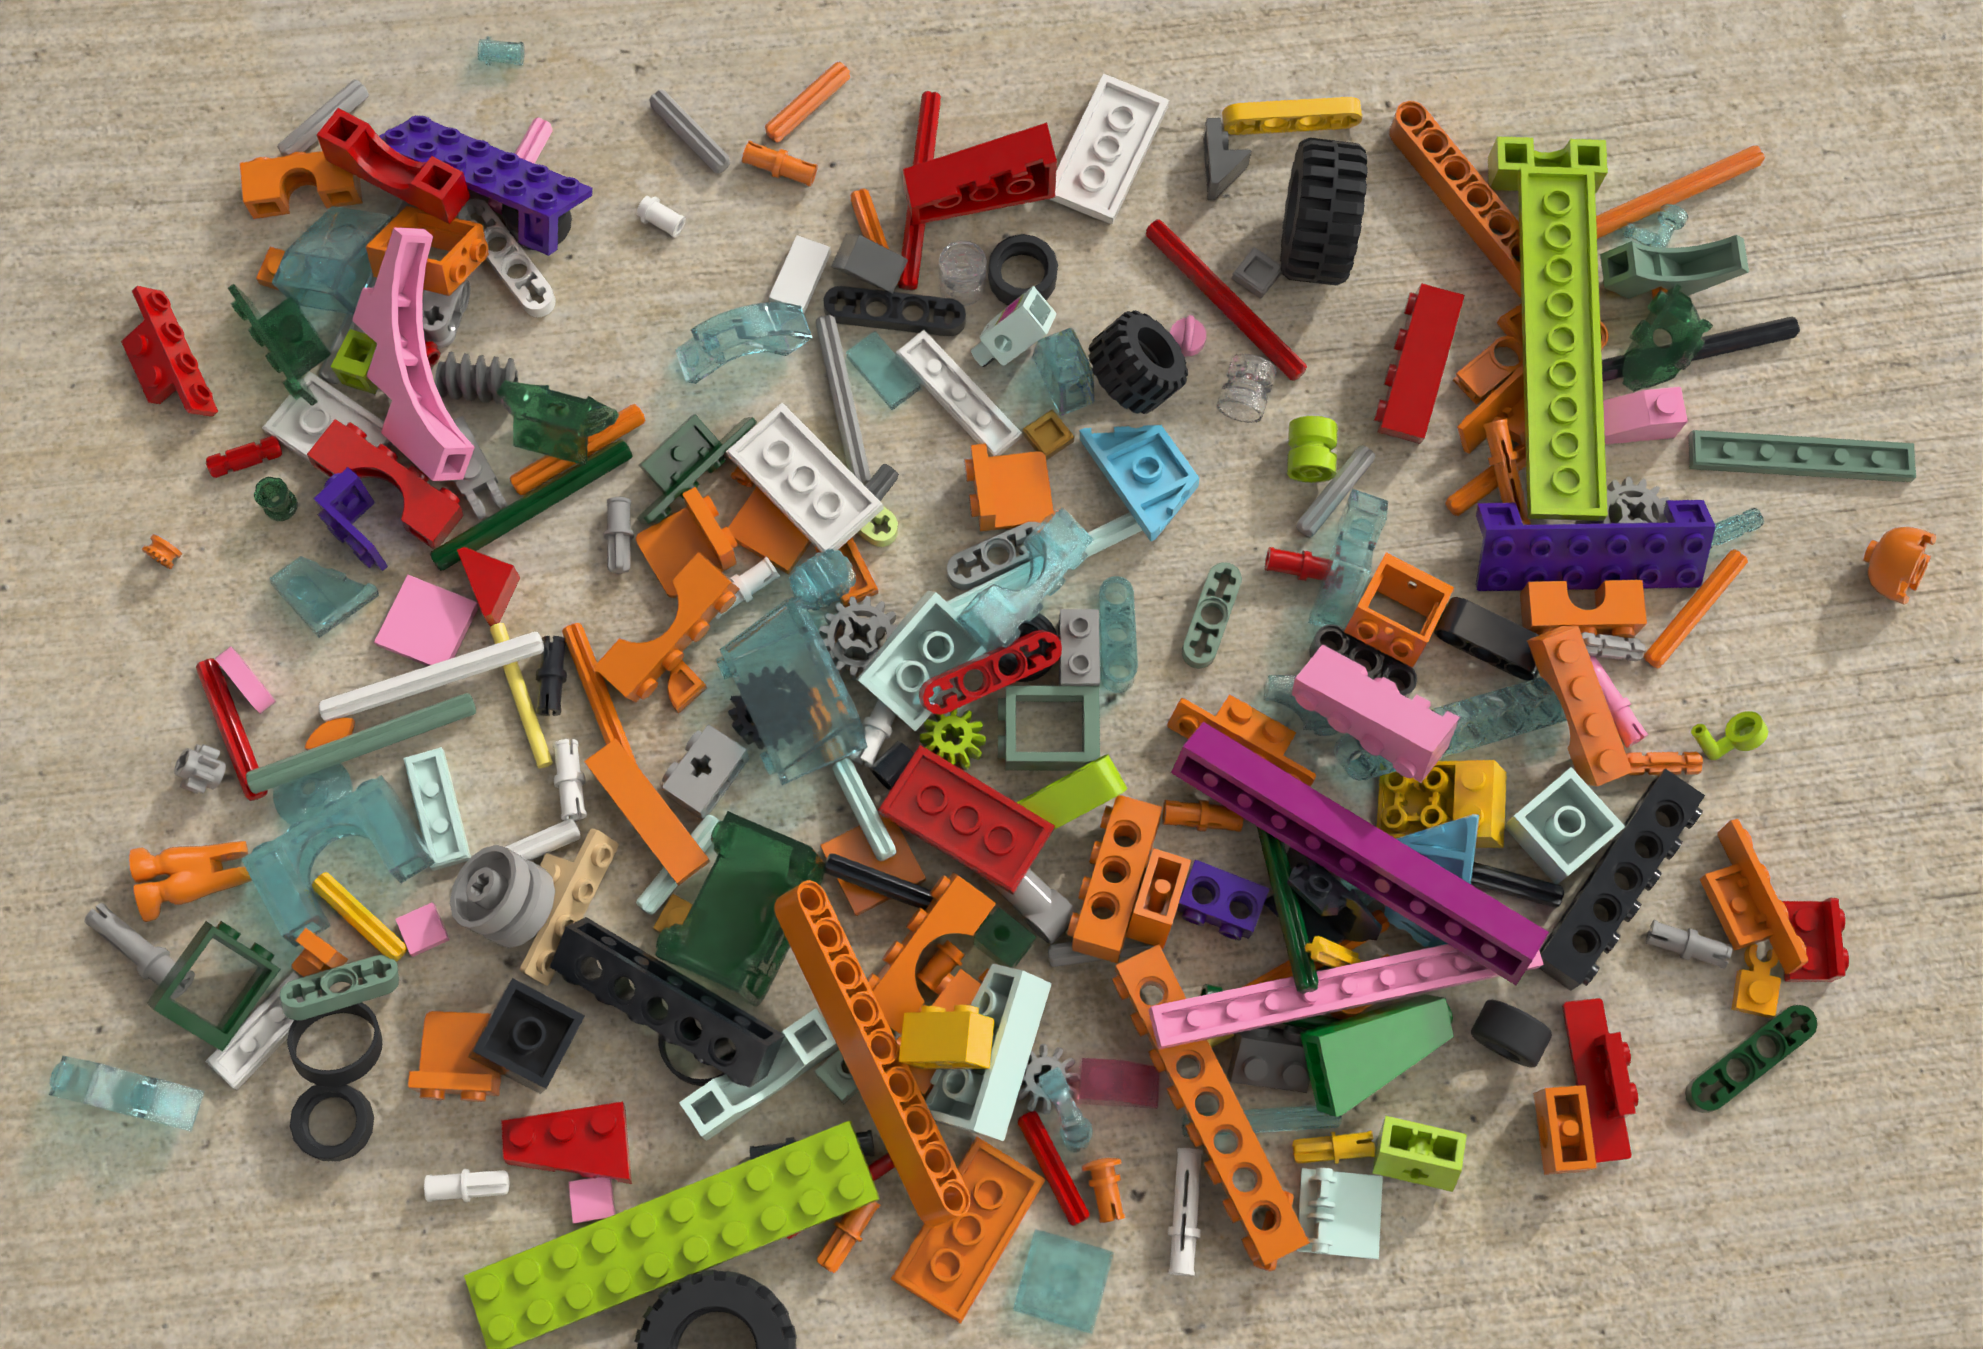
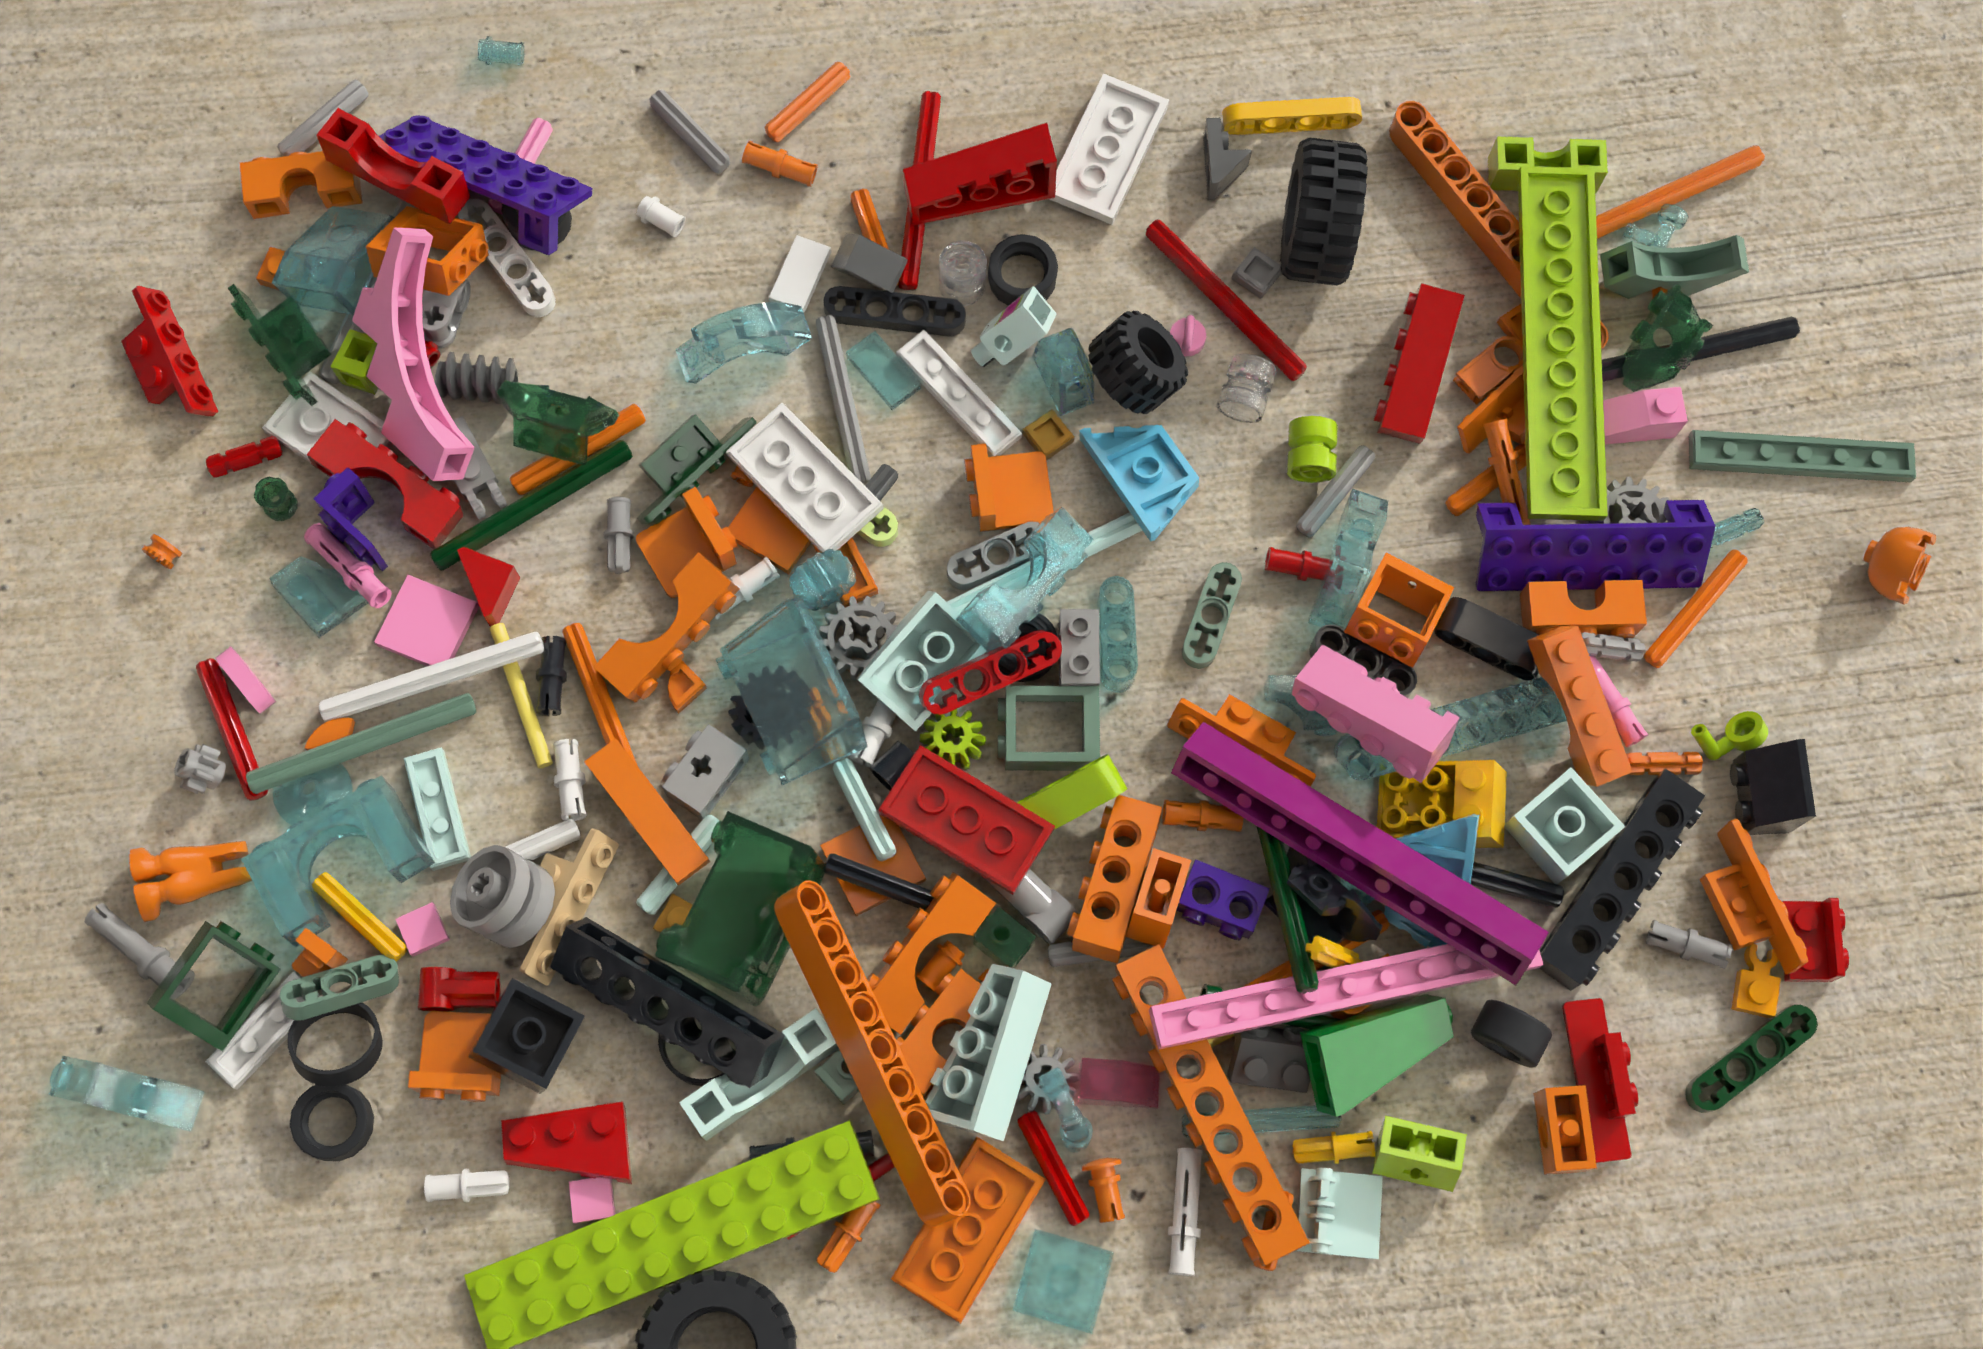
yellow brick [899,1005,994,1069] -> none
none -> bright pink pin [304,523,392,608]
none -> red piece [418,967,501,1012]
none -> black slope [1730,739,1816,835]

